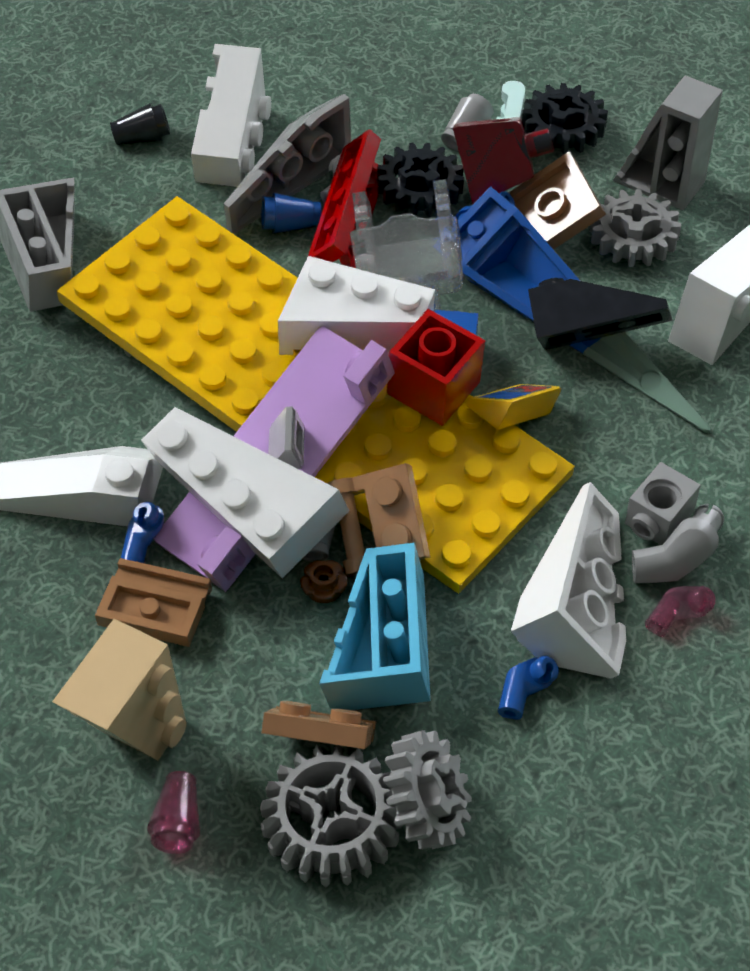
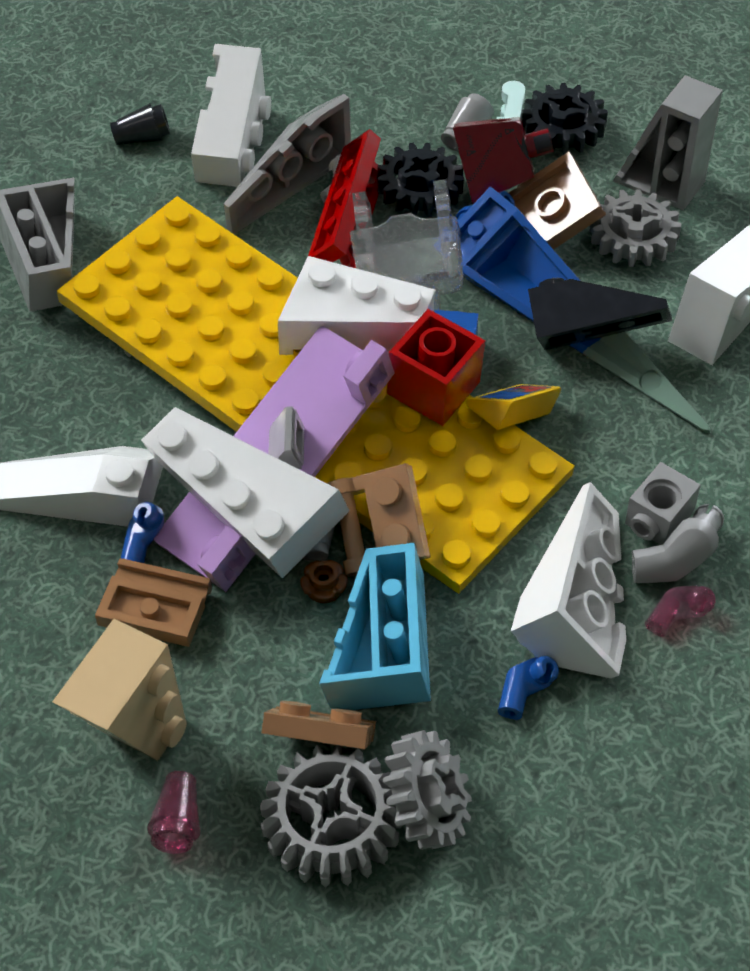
blue cone [261,192,322,234] -> none

